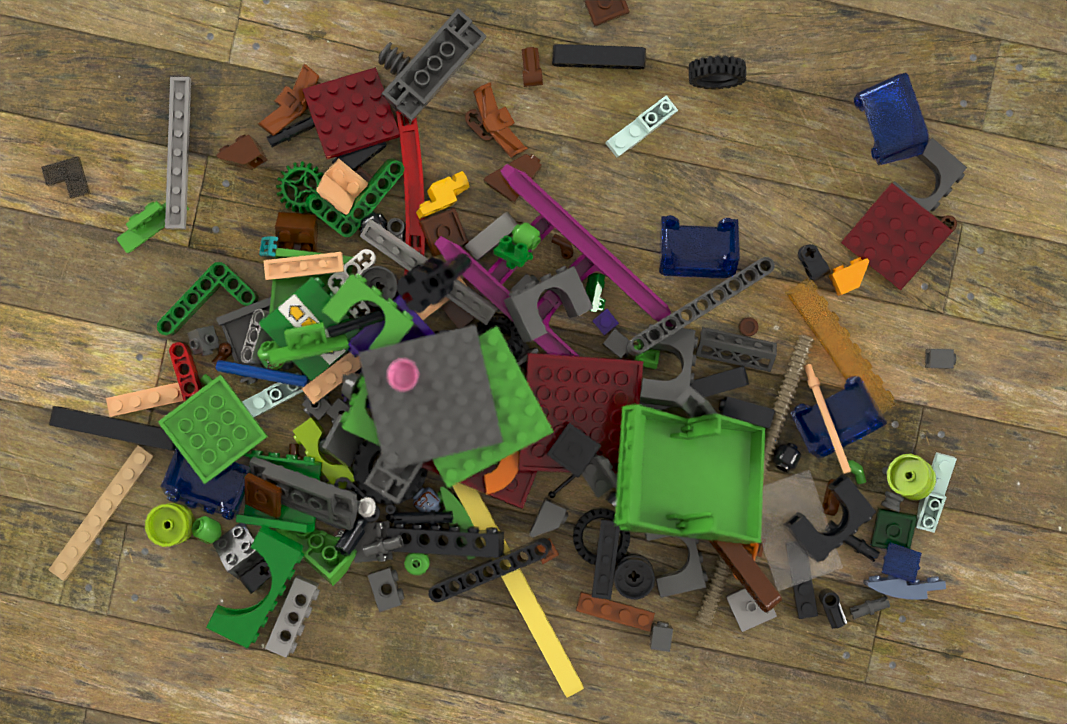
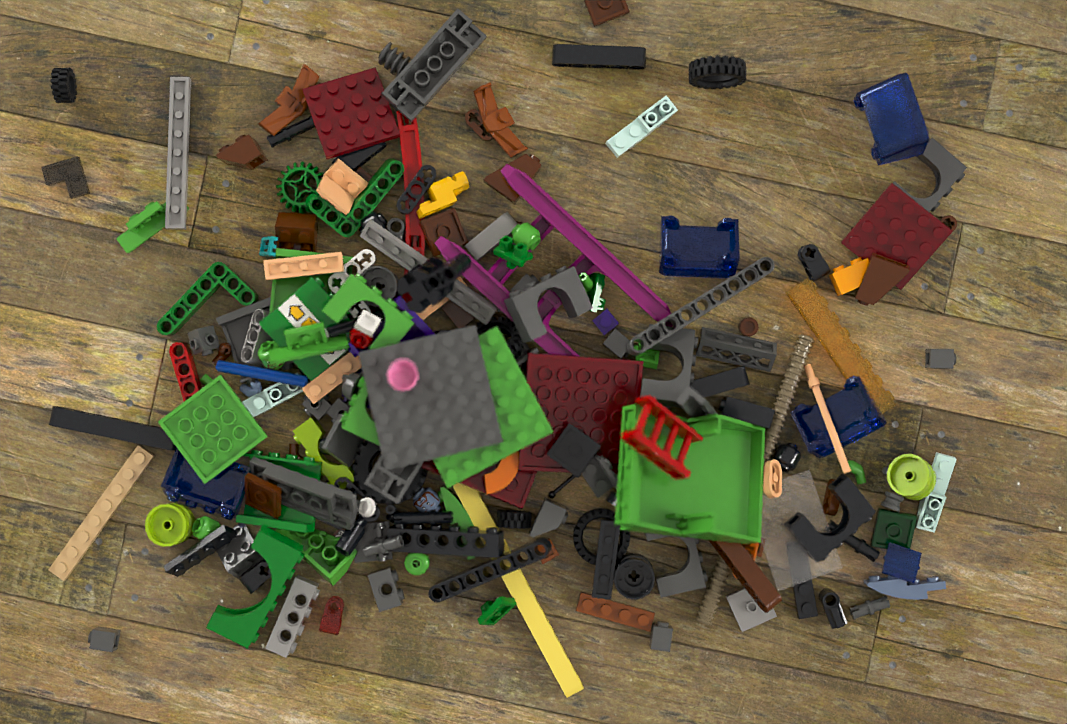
light nougat plate [106,382,183,417] -> none
reddish brown piece [522,47,543,87] -> none
reddish brown arm [551,234,574,259] -> none
none -> black tyre [50,68,77,103]
none -> dark grey brick [88,626,121,652]
none -> black plate [164,525,237,577]
none -> sand blue arm [240,380,262,397]
none -> clear red piece [319,596,344,635]
none -> red hat [350,328,373,349]
none -> white plate [354,310,381,337]
none -> black beam [397,165,436,215]
none -> green hinge [478,596,517,625]
none -> black tyre [496,510,532,529]
none -> bright green arm [579,273,593,293]
none -> red fence [620,395,703,480]
none -> light nougat plate [763,459,782,498]
none -> reddish brown slope [855,253,910,306]

